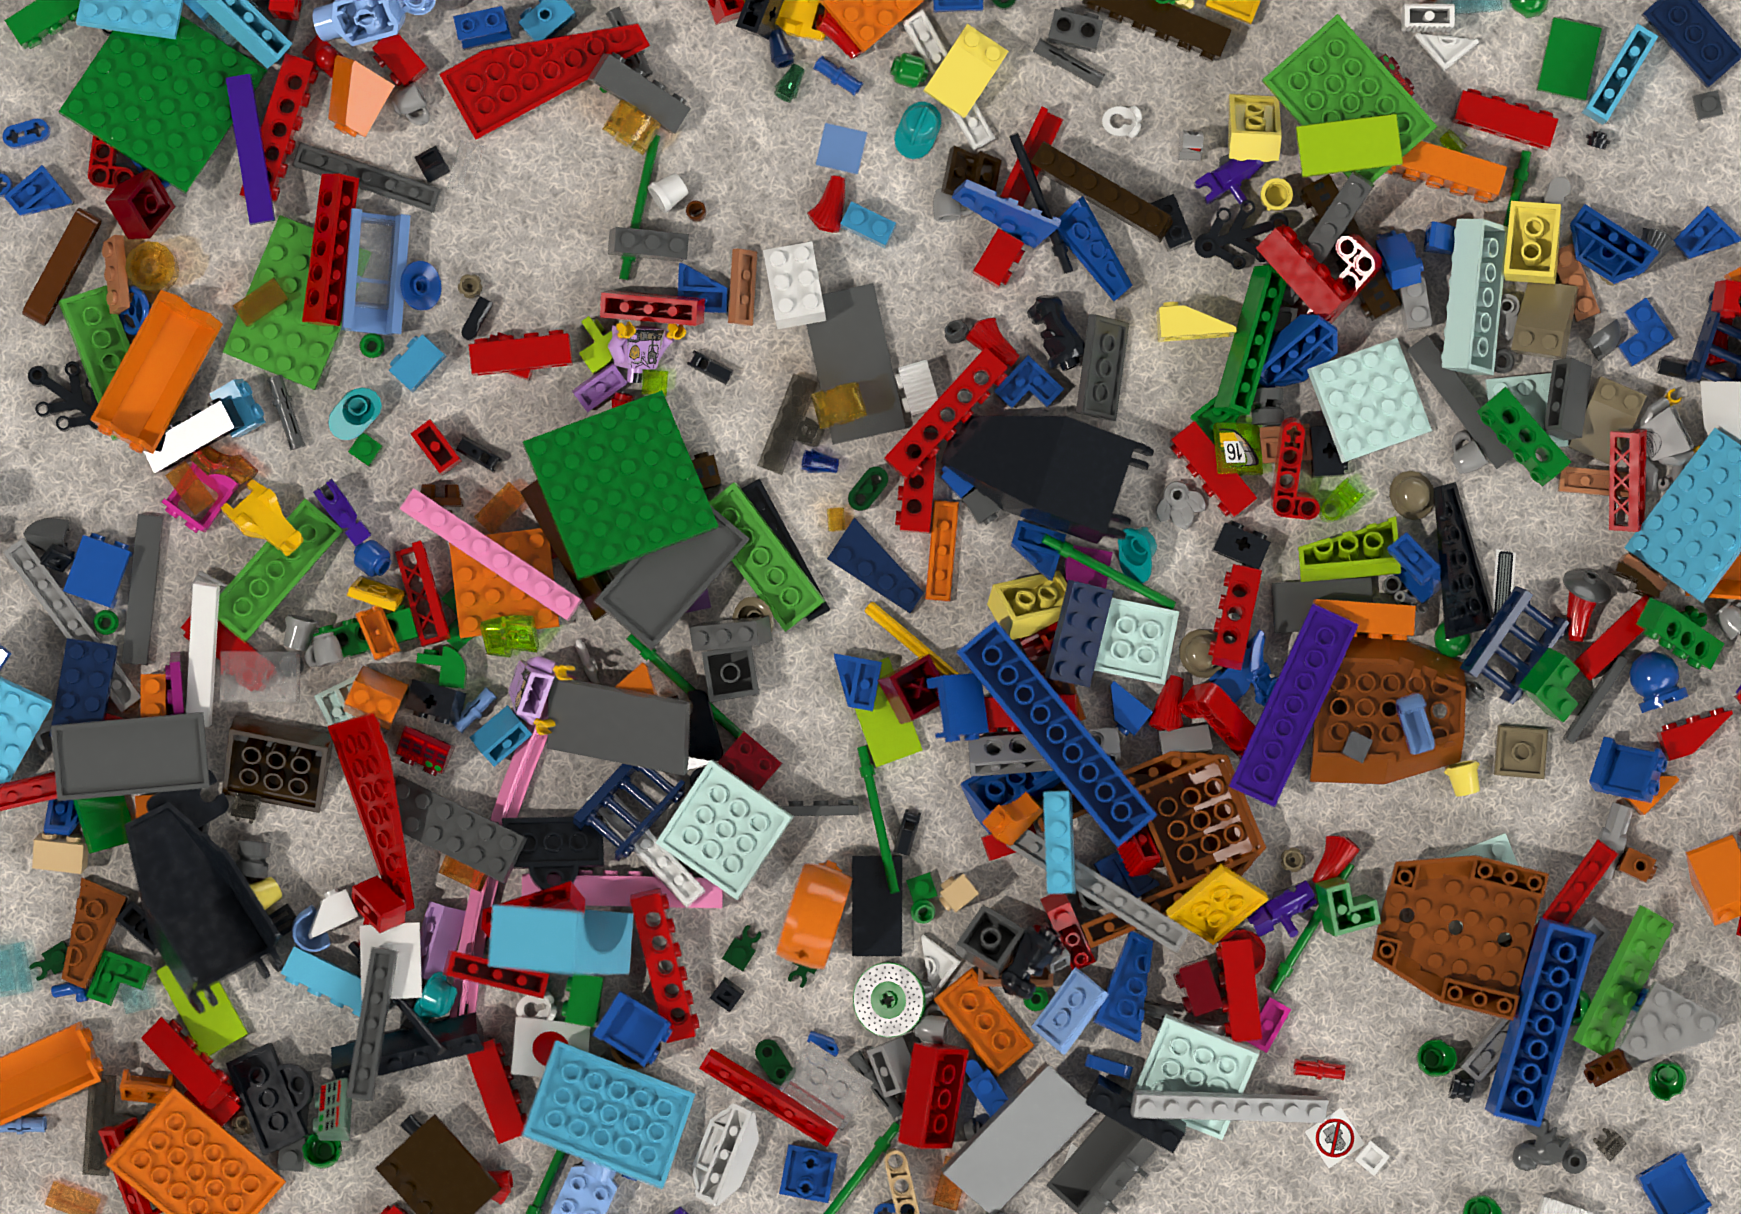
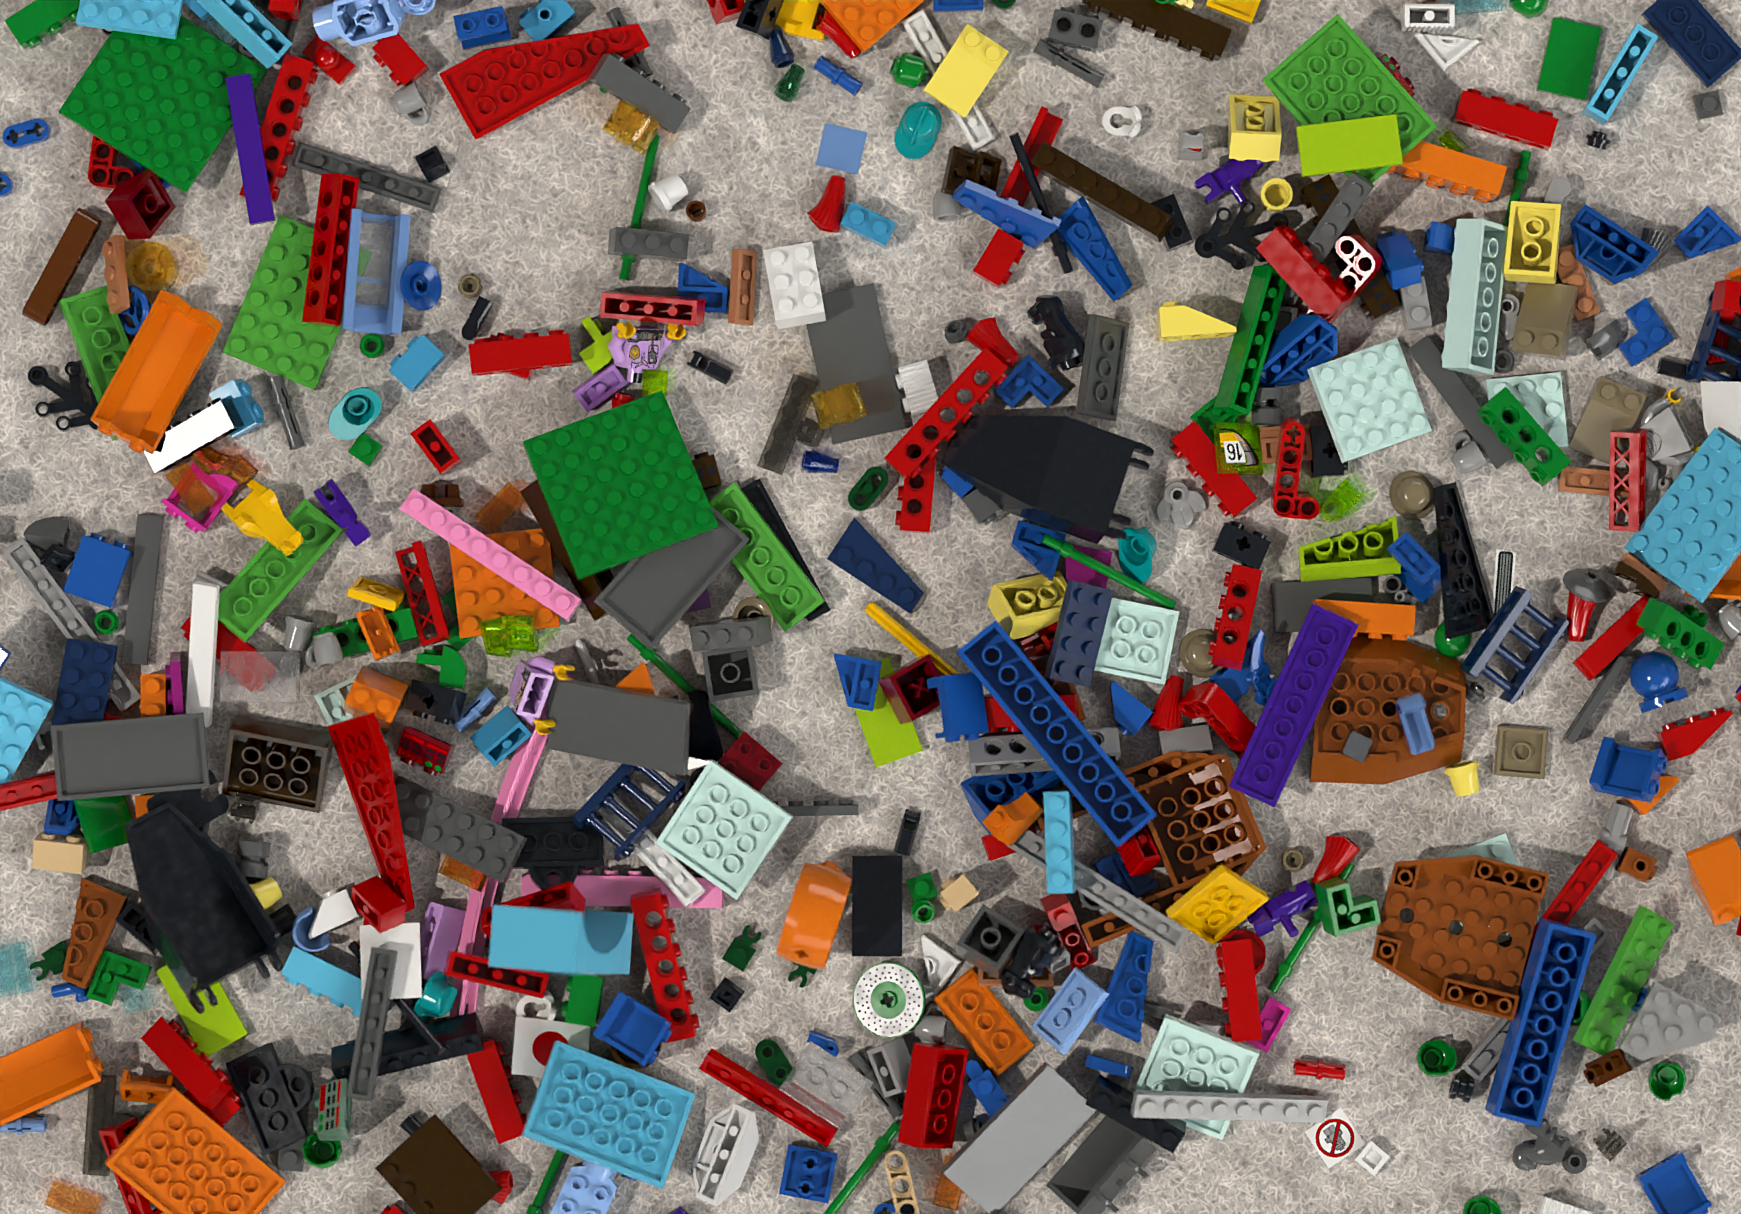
blue wing [4,165,74,216] -> none
dark tan plate [231,1110,253,1135] -> none
clear orange tile [233,278,288,327] -> none
slope [328,55,395,138] -> none
blue head [354,540,391,577] -> none
black bar [456,436,503,473] -> none
clear yellow hinge [827,508,846,532] -> none
green bar [857,746,900,894] -> none
orange tile [925,500,959,602] -> none
dark red brick [1173,957,1224,1017] -> none
green brick [1518,648,1580,723] -> none
dark grey brick [1543,358,1592,440] -> none

